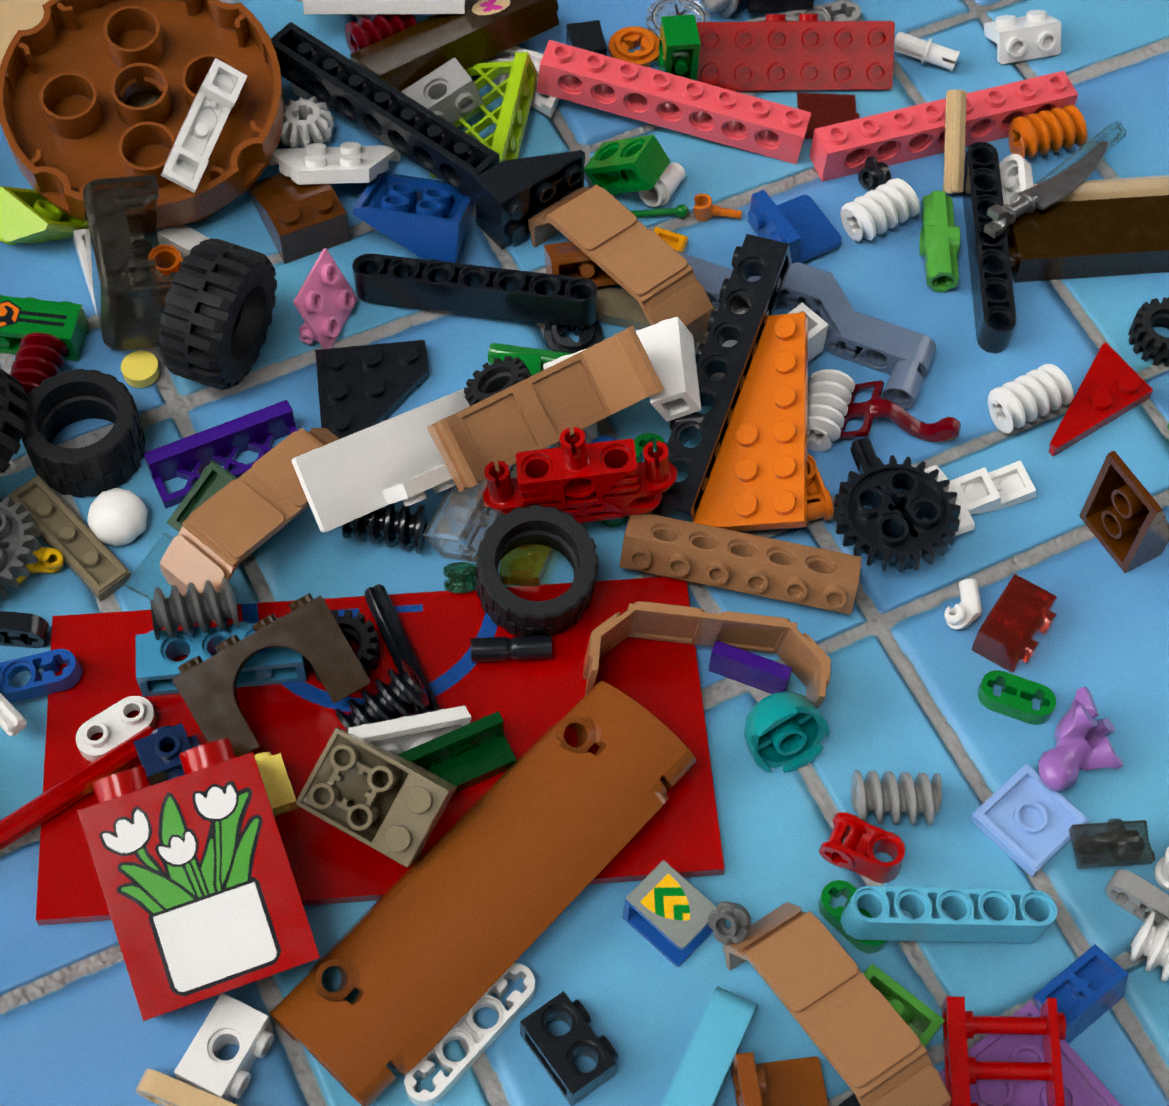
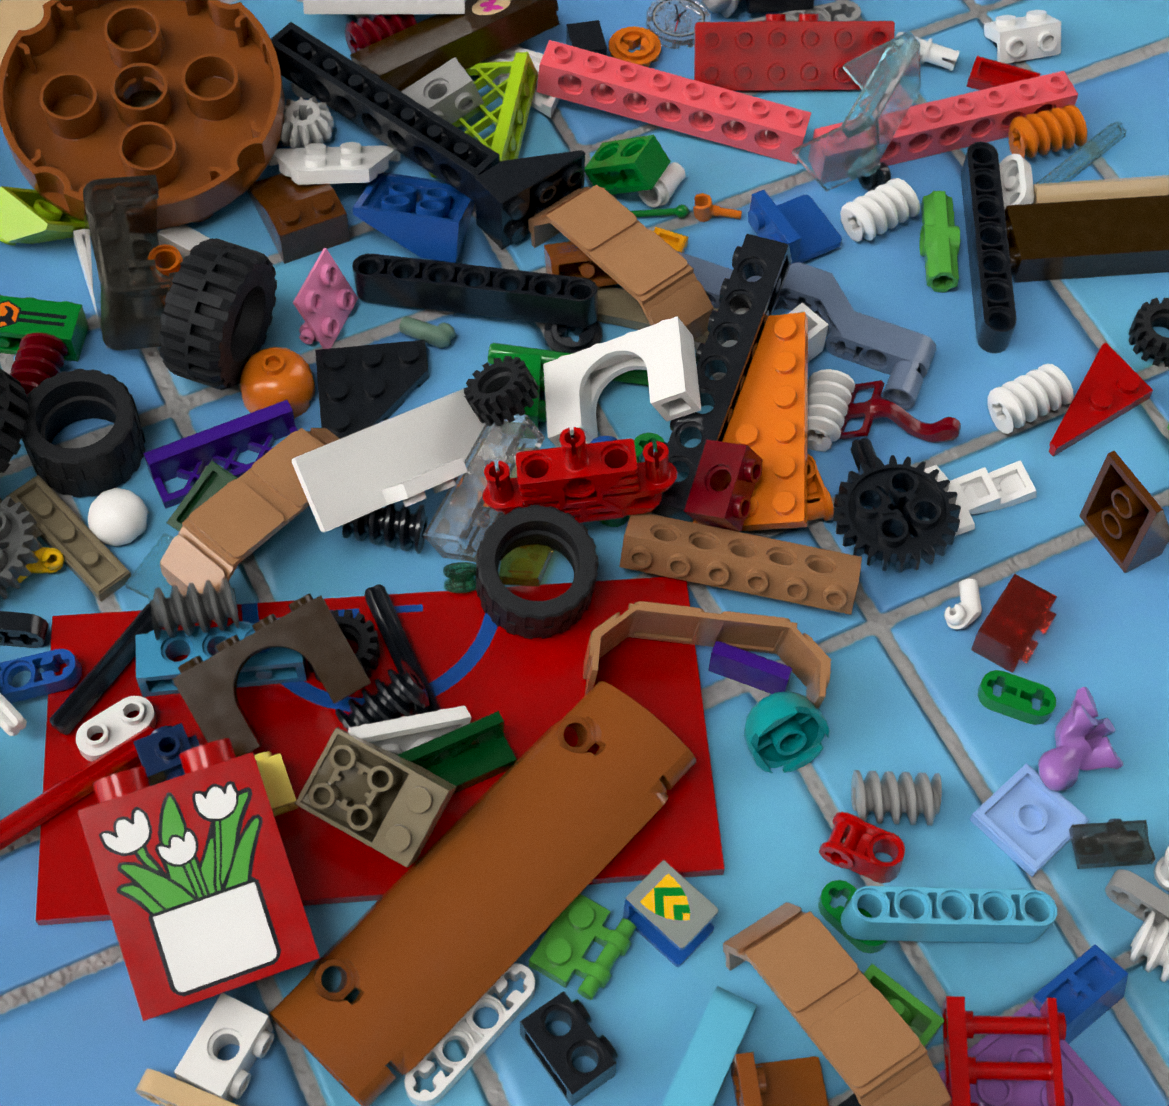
light yellow tile [121,350,160,388] -> none
white slope [161,58,247,193] -> none
medium nougat windscreen [427,325,664,492] -> none
black piece [470,635,552,662] -> none
green brick [657,14,701,81] -> none
dark grey plate [708,901,751,945] -> none
clear red piece [797,93,860,139] -> none
tan axle [943,90,967,194] -> none
flat silver sword [984,141,1109,238] -> none
none -> black axle [50,602,154,735]
none -> orange cylinder [240,347,315,419]
none -> sand green arm [399,316,455,348]
none -> bright green plate [529,894,636,1000]
none -> dark red brick [684,440,763,532]
none -> clear light blue windscreen [792,32,921,192]
none -> red tile [966,56,1041,90]

